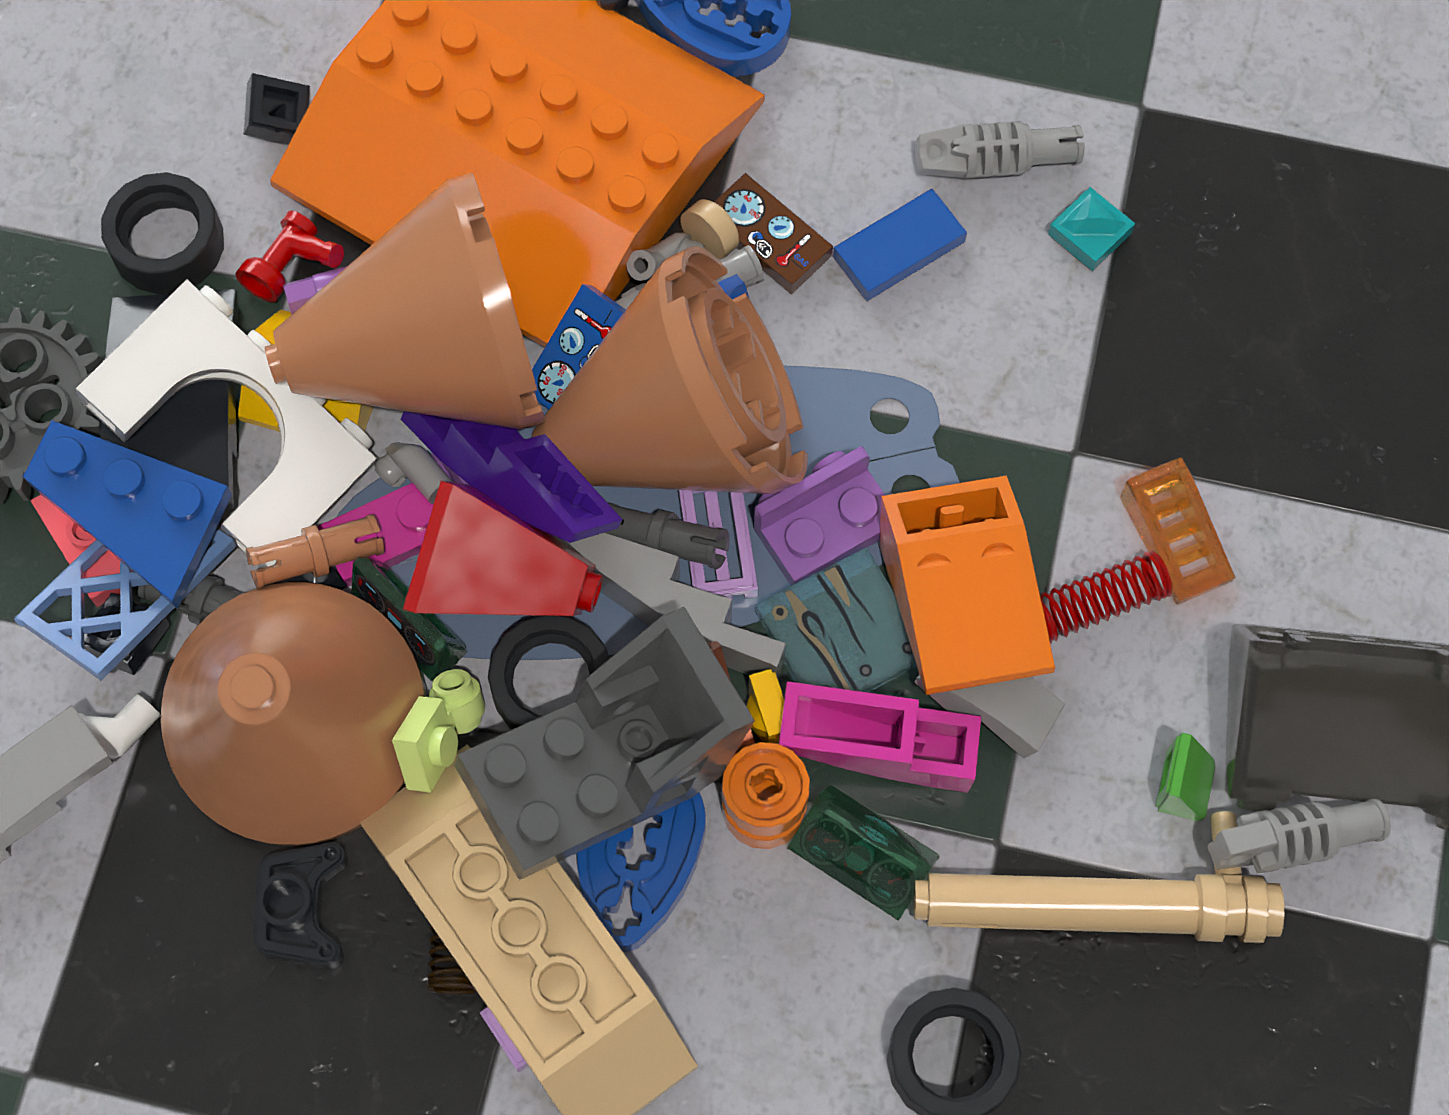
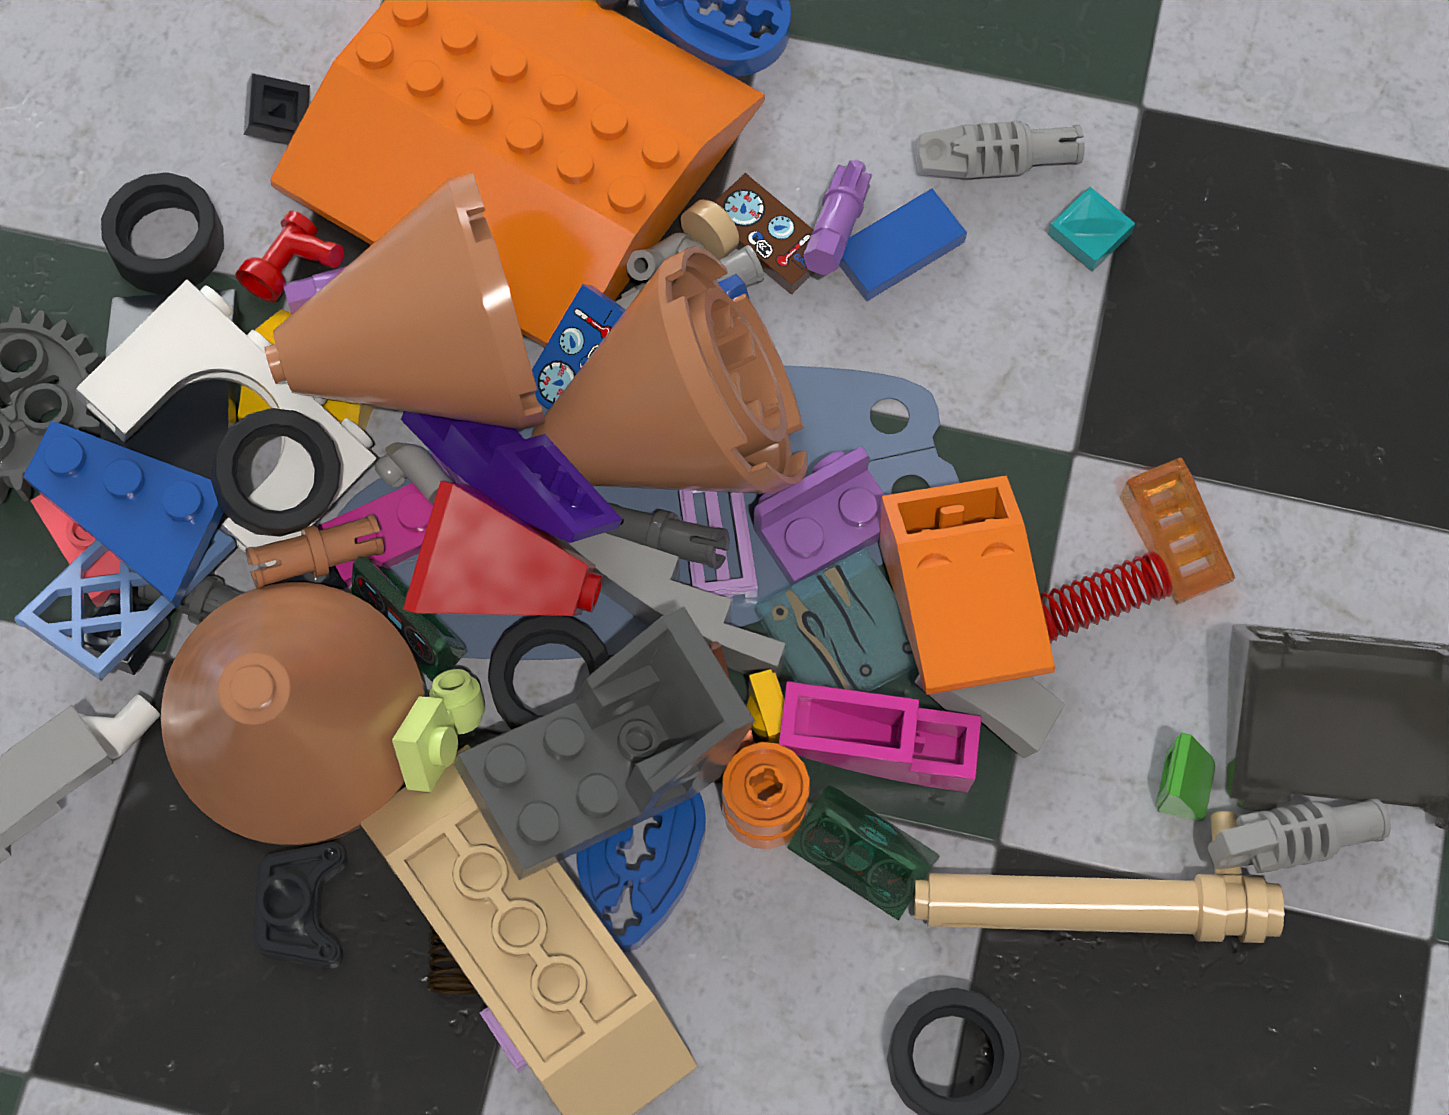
none -> black tyre [211,408,341,537]
none -> medium lavender piece [803,160,872,276]

